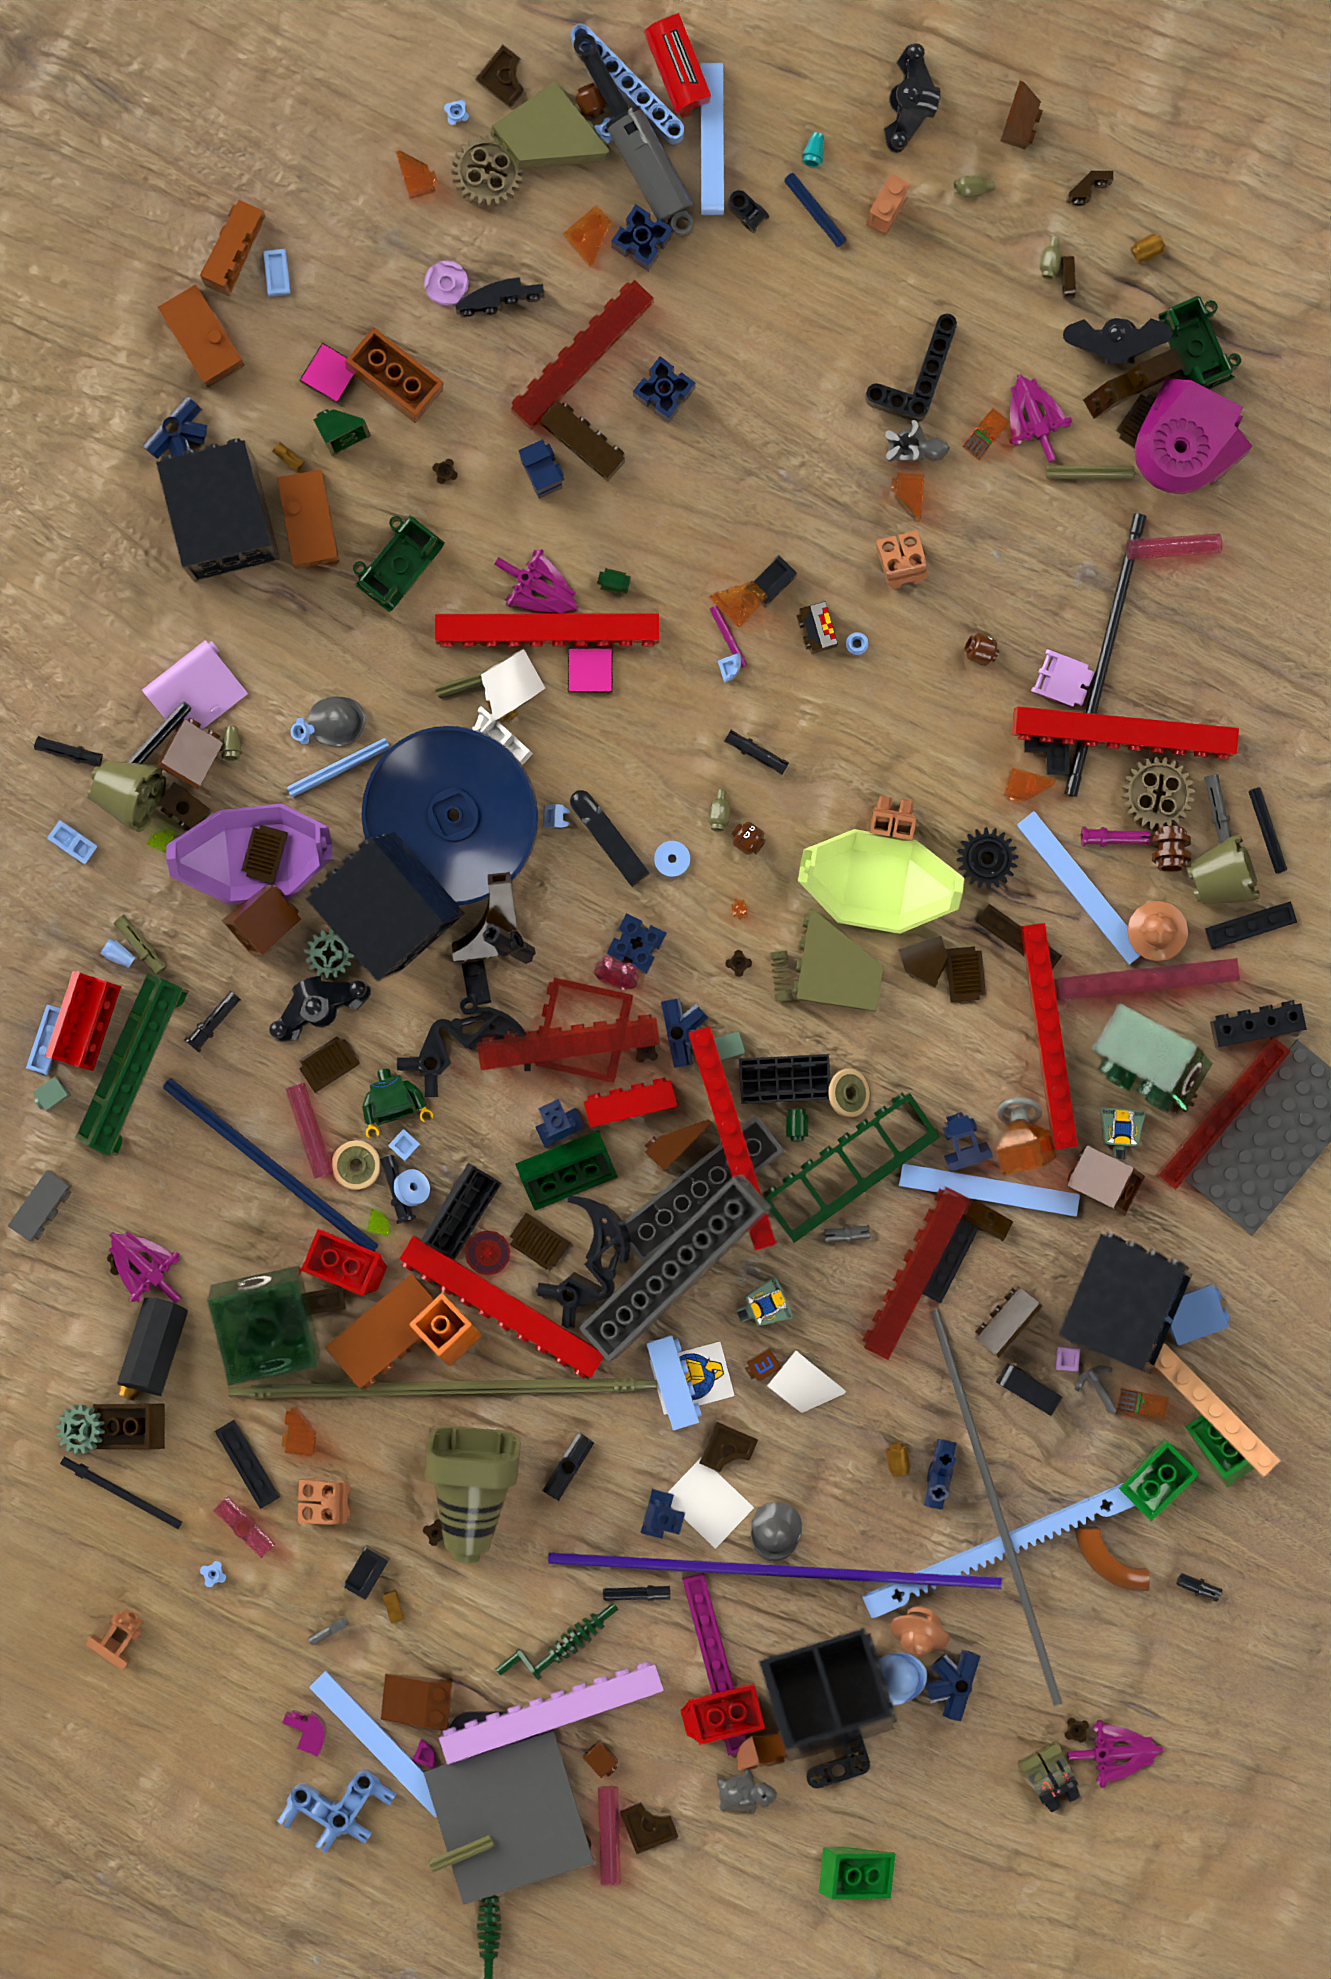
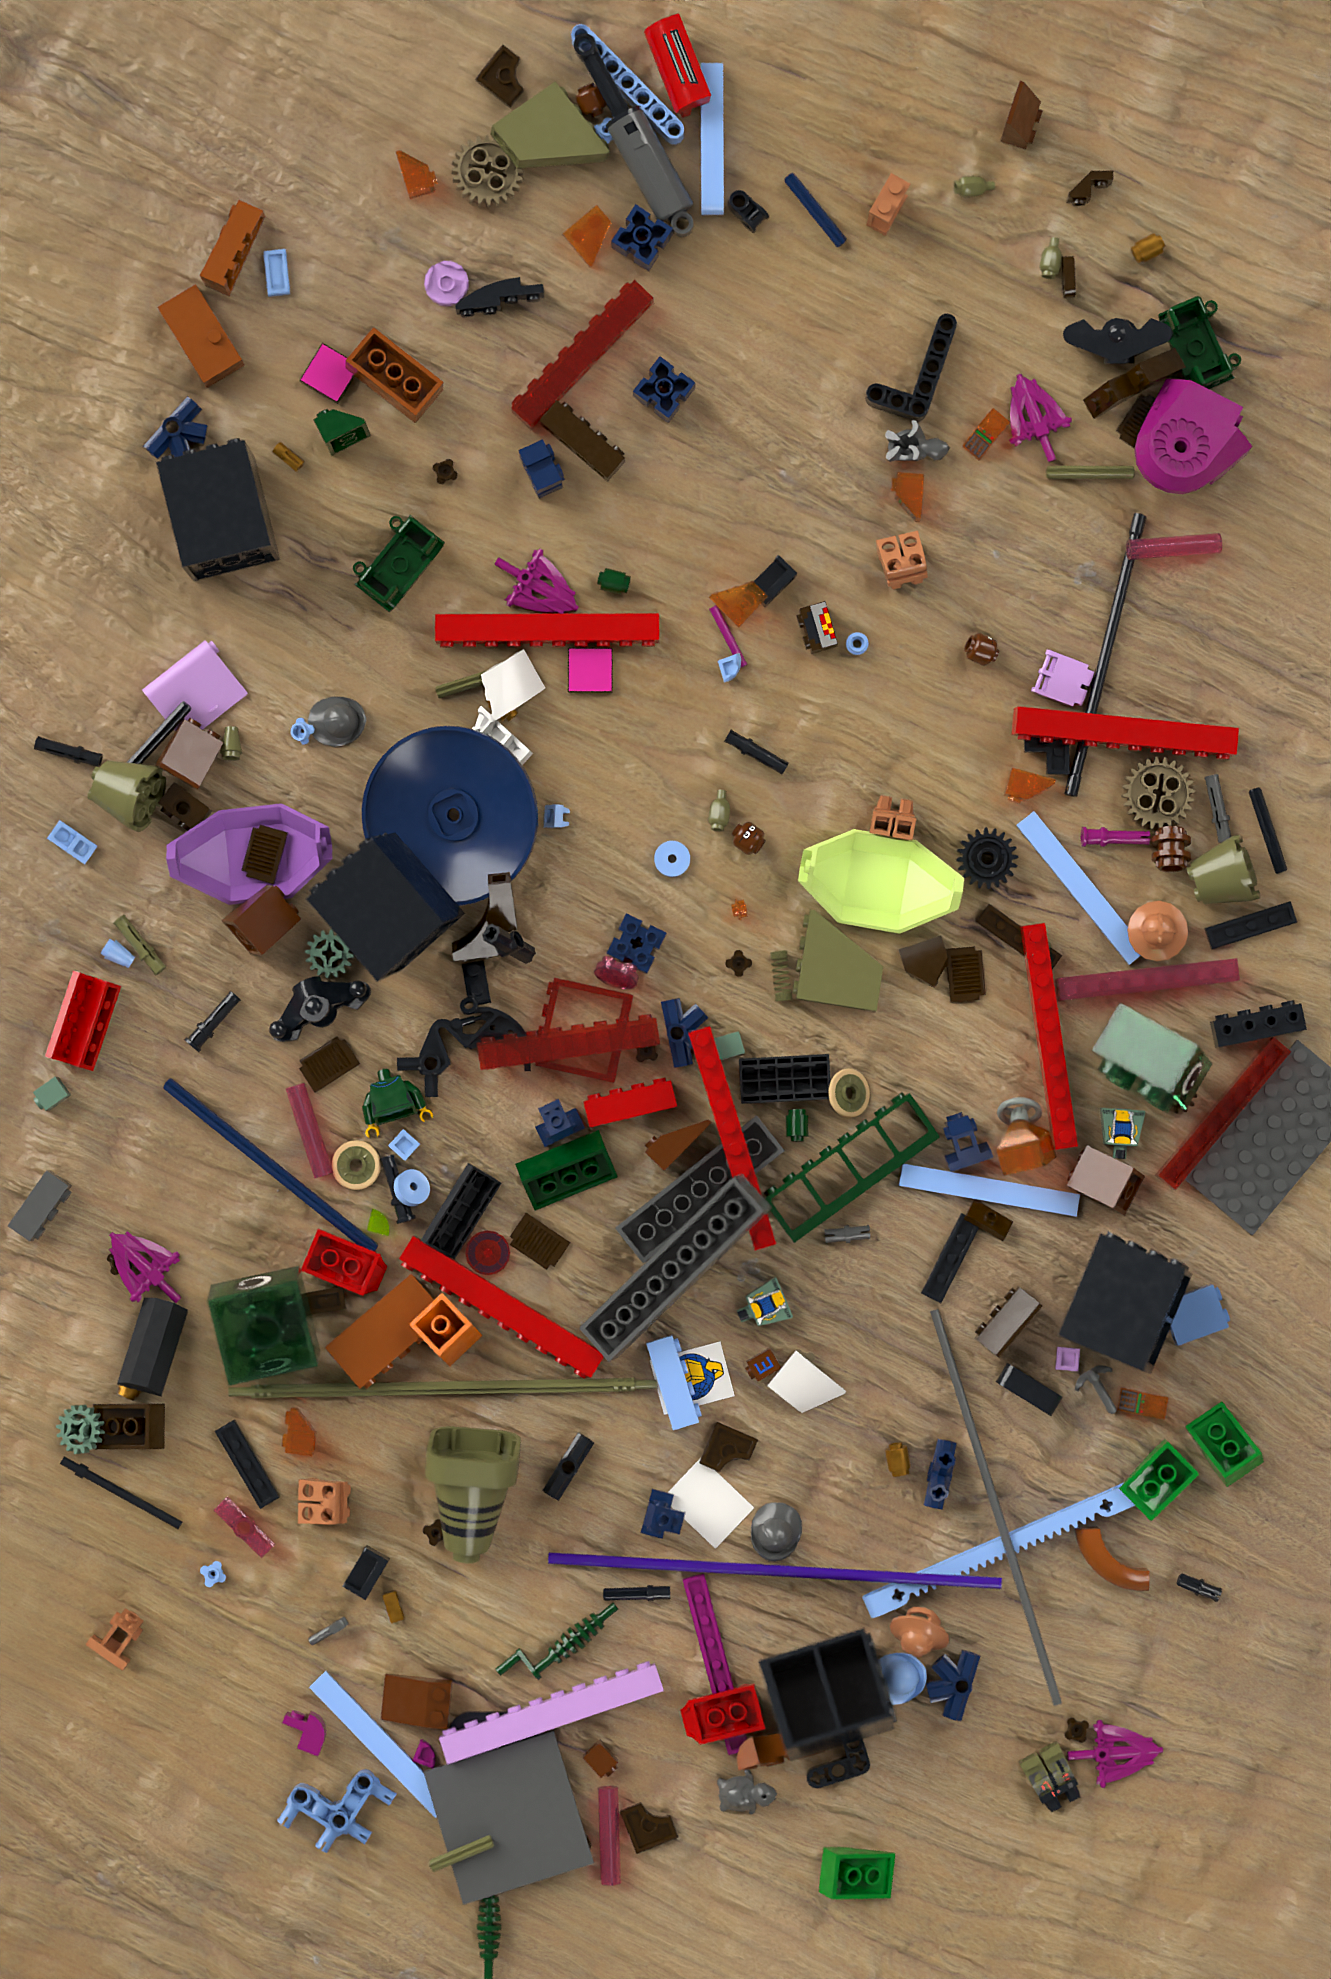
light blue tile [26,1004,60,1075] -> none
dark green window [75,973,189,1156] -> none
clear neon green tile [146,830,176,852] -> none
dark orange brick [277,470,339,569] -> none
light blue axle [287,738,390,797] -> none
light blue plate [444,100,469,125] -> none
black piece [536,1196,631,1328] -> none
black piece [570,790,650,887] -> none
teal cone [802,132,825,168] -> none
clear red brick [862,1186,970,1360] -> none
black piece [884,43,940,153] -> none
light nougat plate [1154,1343,1280,1477] -> none

